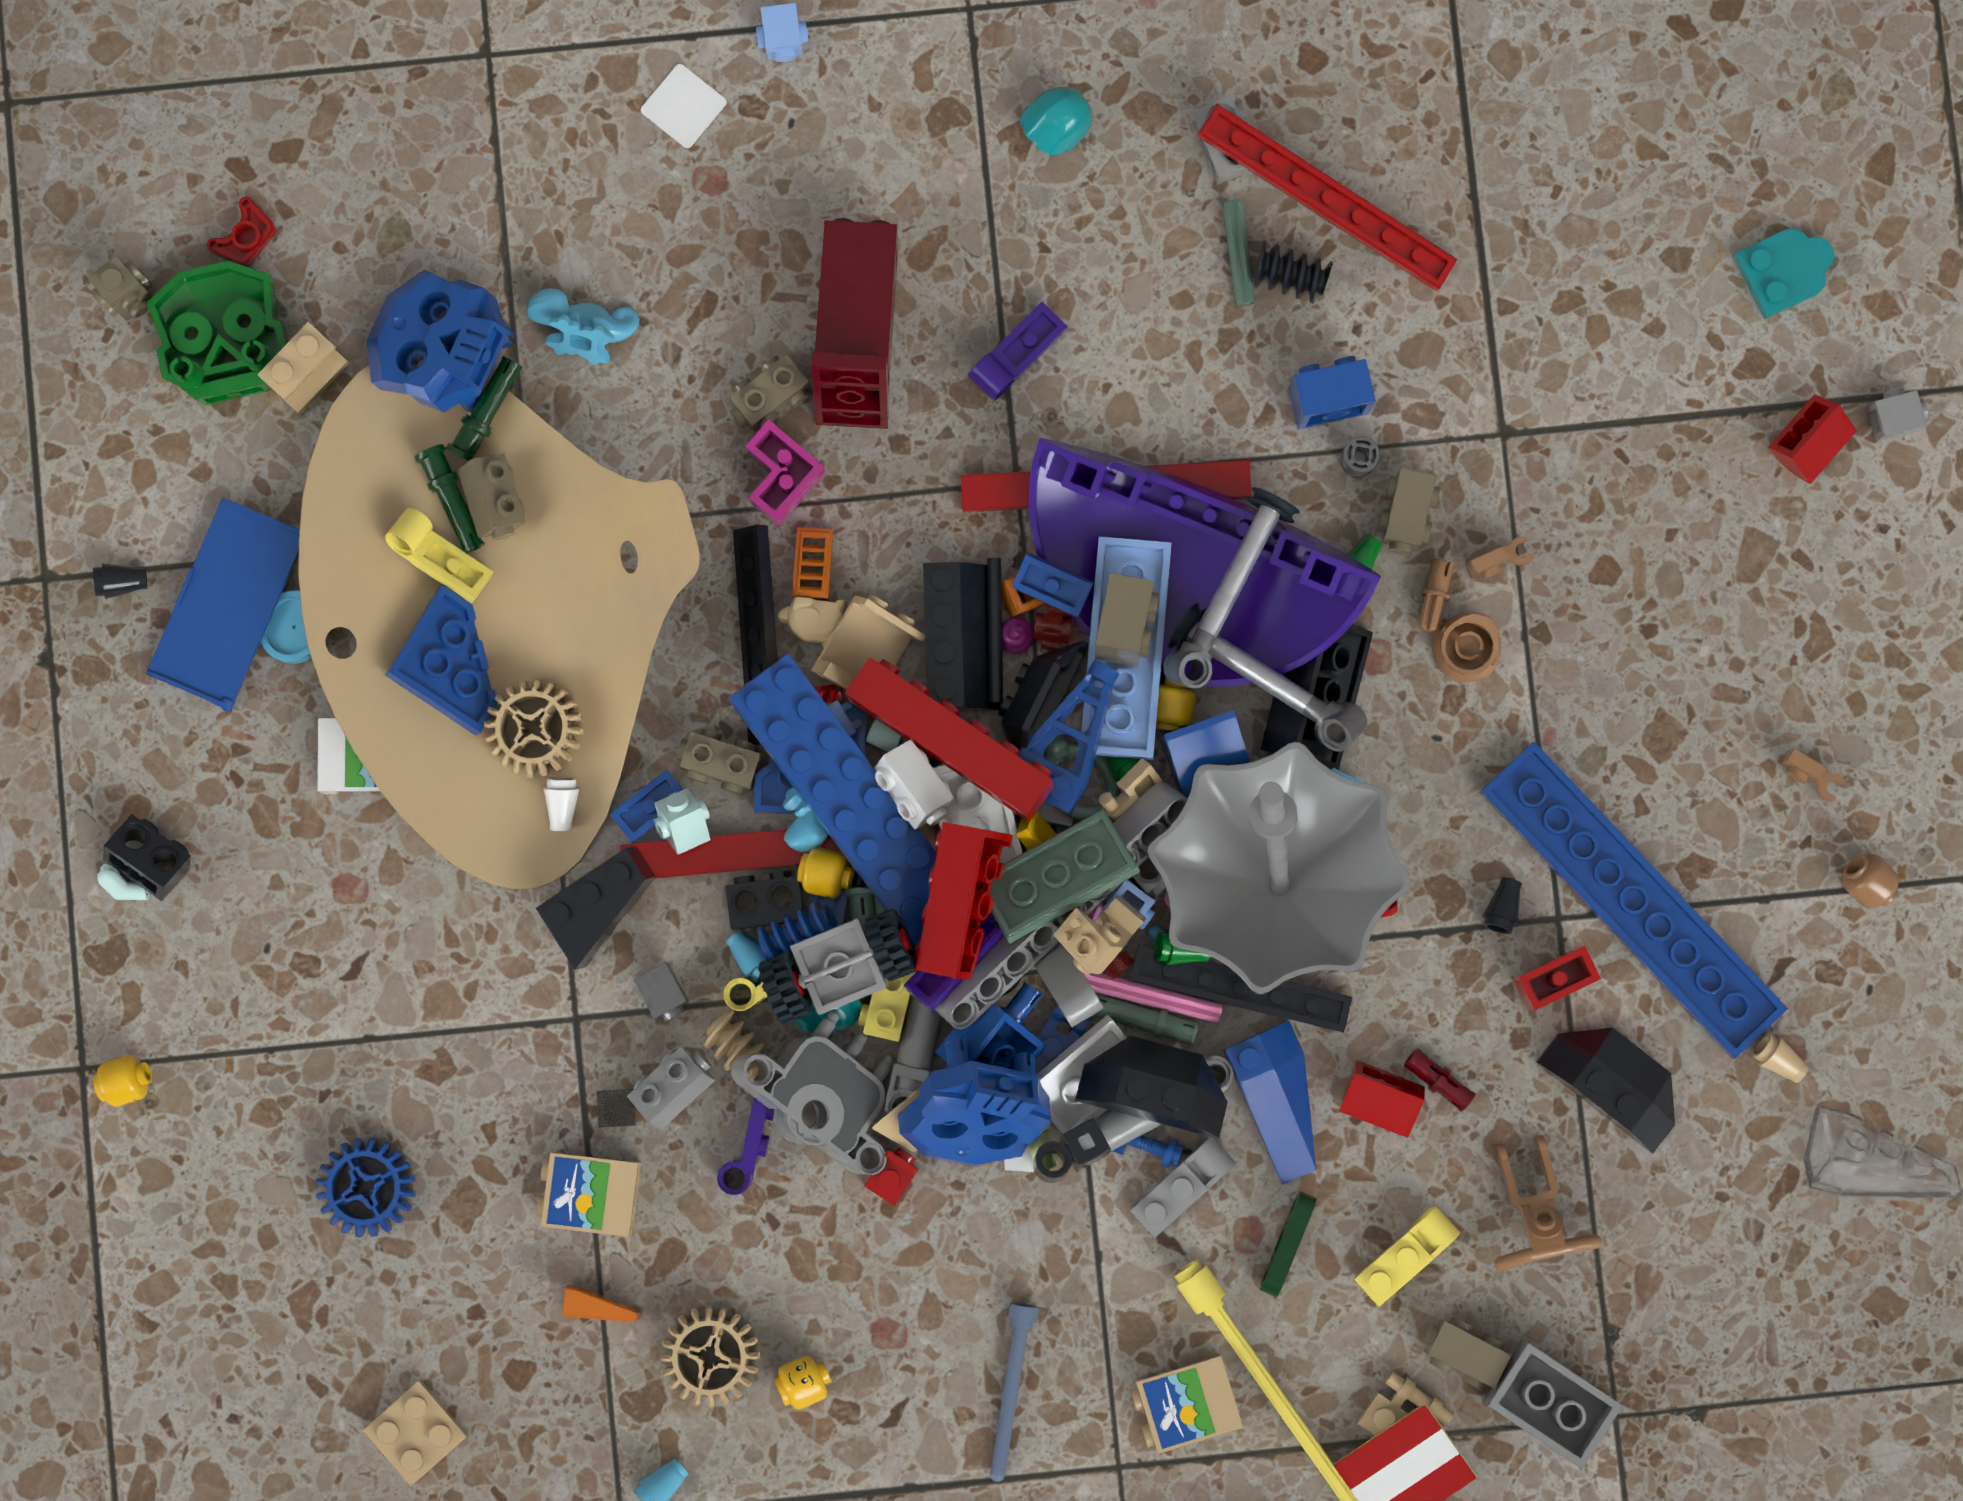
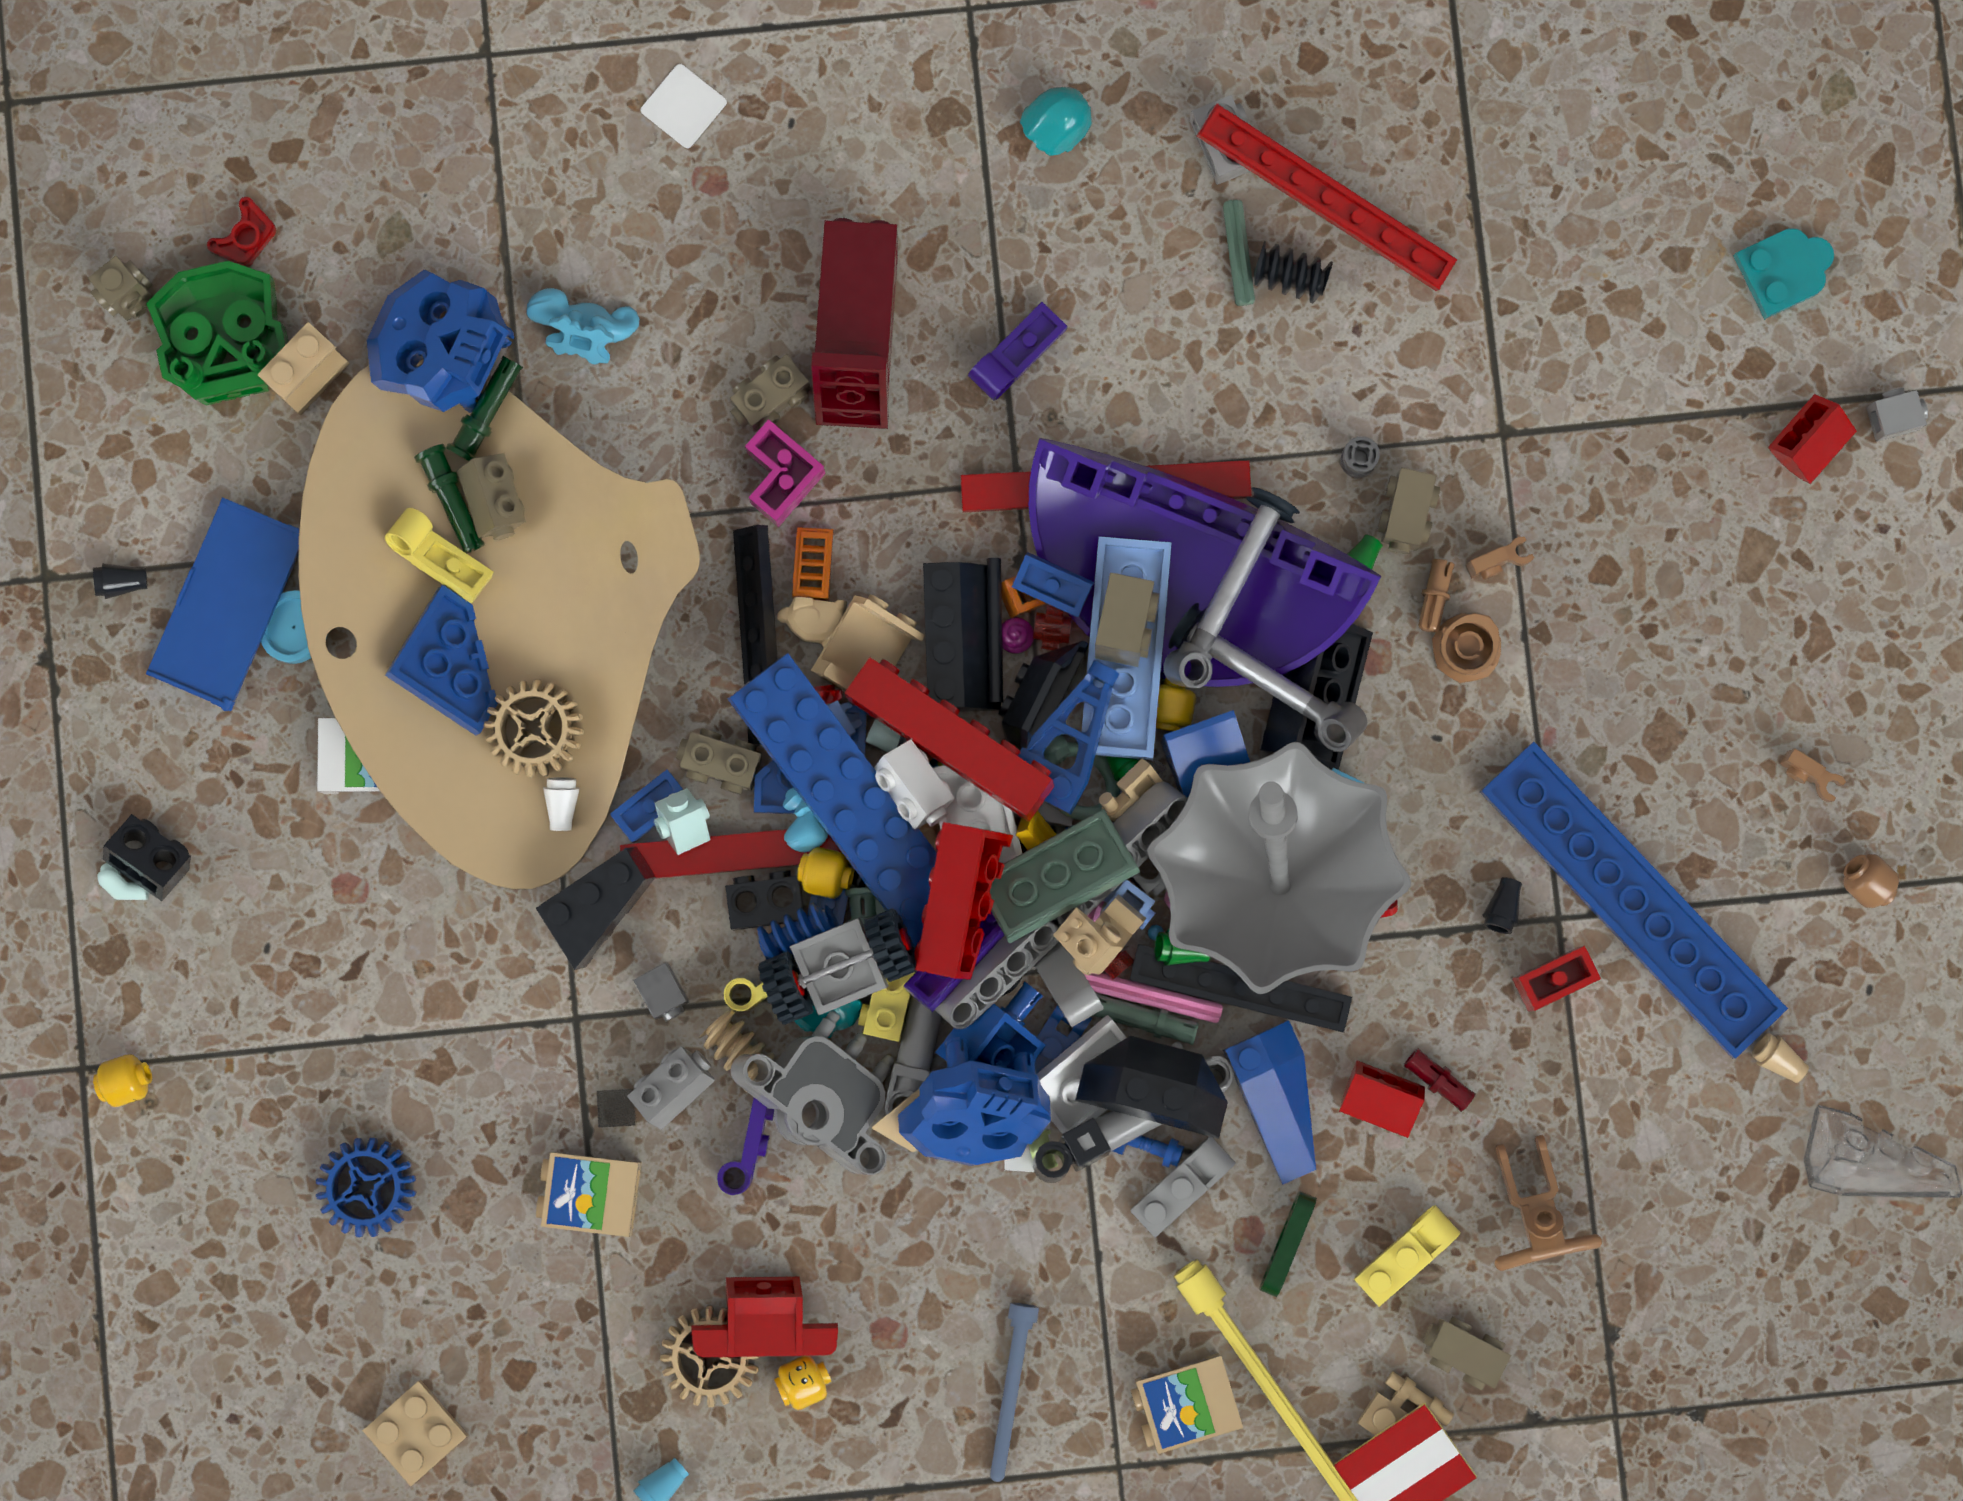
orange slope [562,1285,640,1322] -> none
medium azure cone [726,930,766,985] -> none
light blue brick [756,3,809,62] -> none
red bracket [864,1147,919,1206] -> none
blue brick [1288,356,1376,430] -> none
light grey brick [1482,1340,1623,1469] -> none
black wedge [1536,1027,1675,1154] -> none
none -> red plate [691,1276,838,1357]

